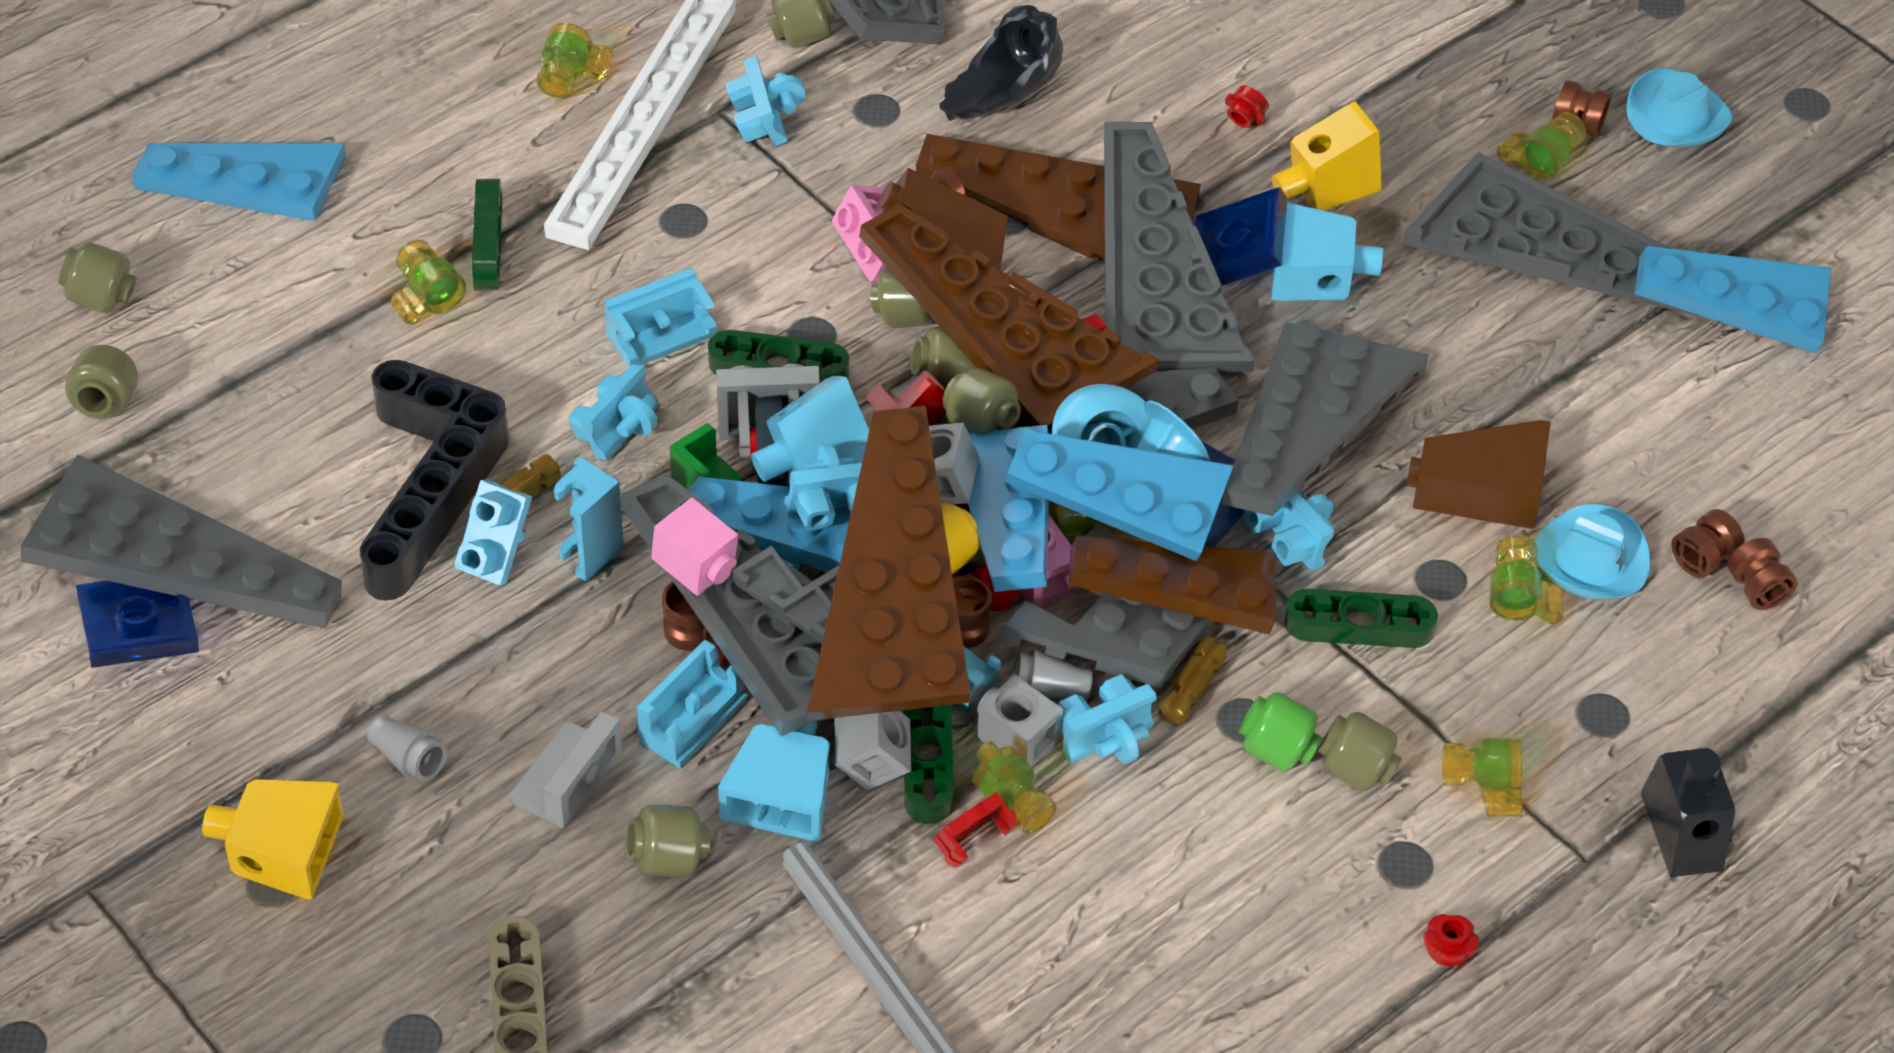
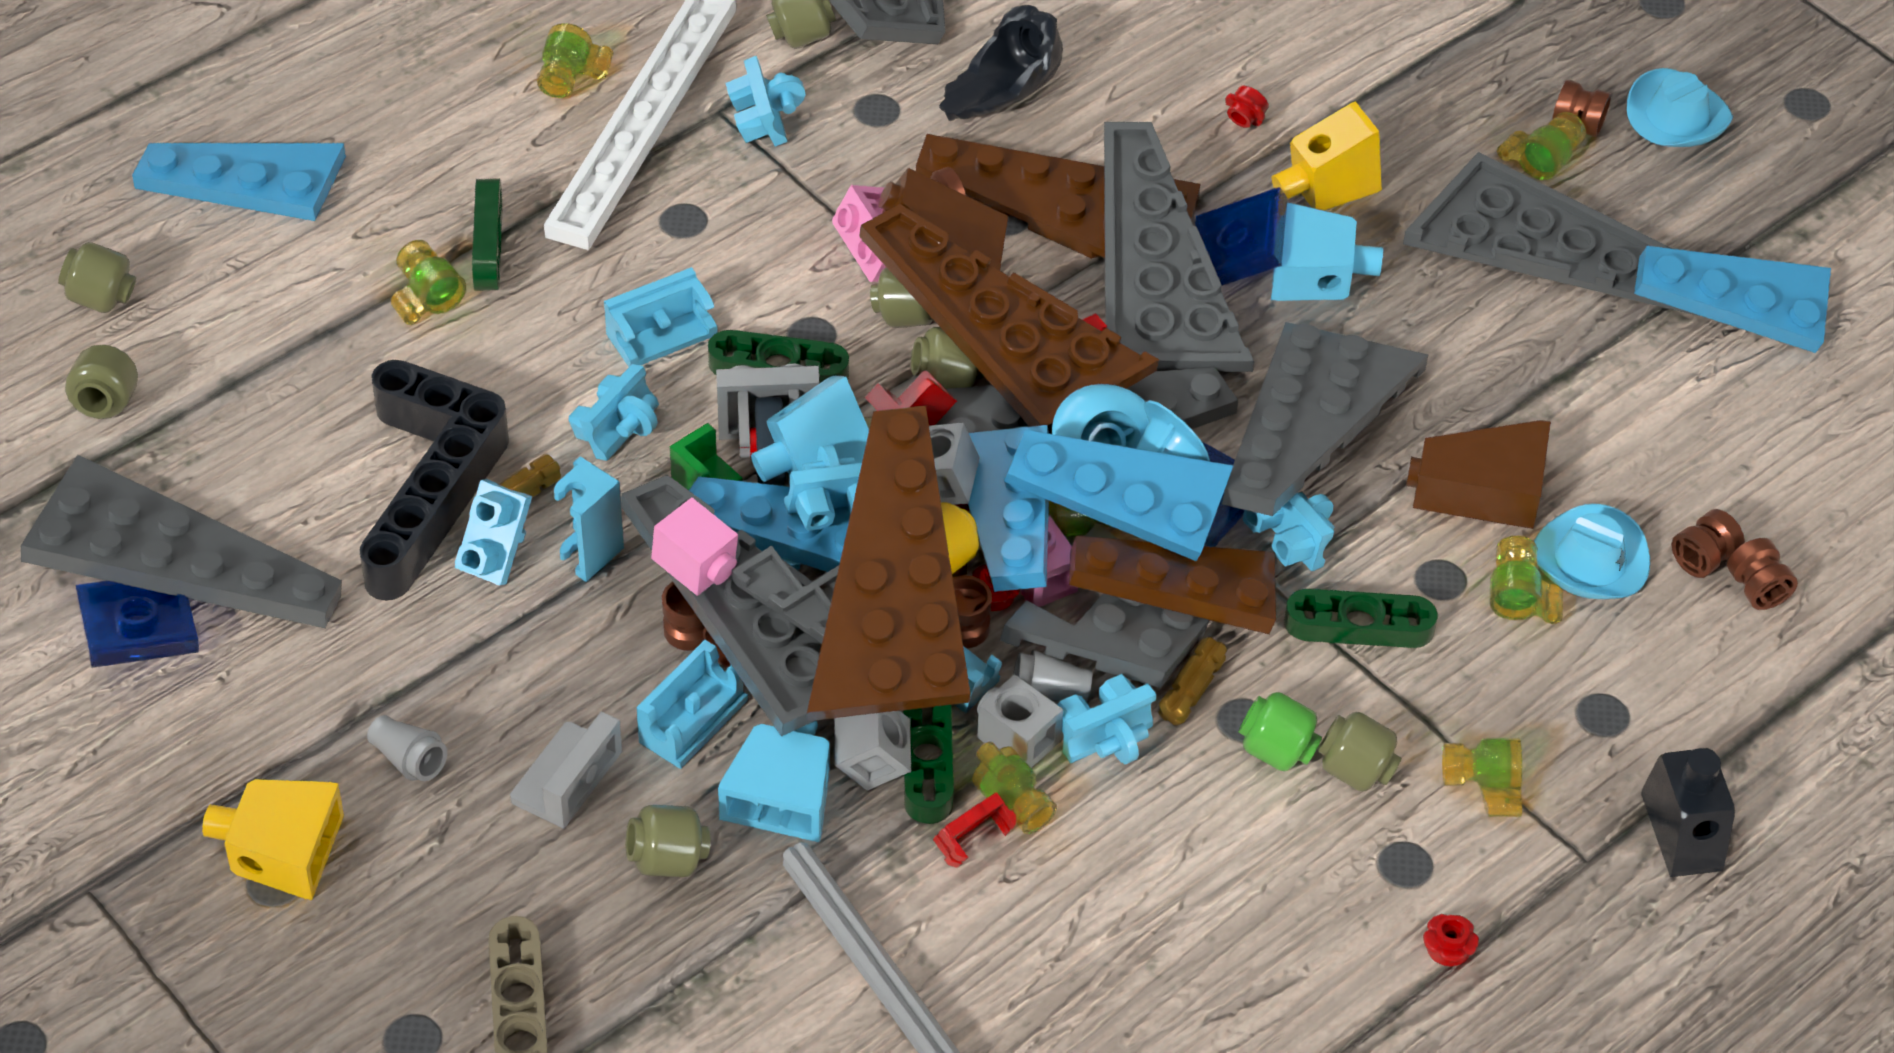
olive head [943,367,1021,435] -> none

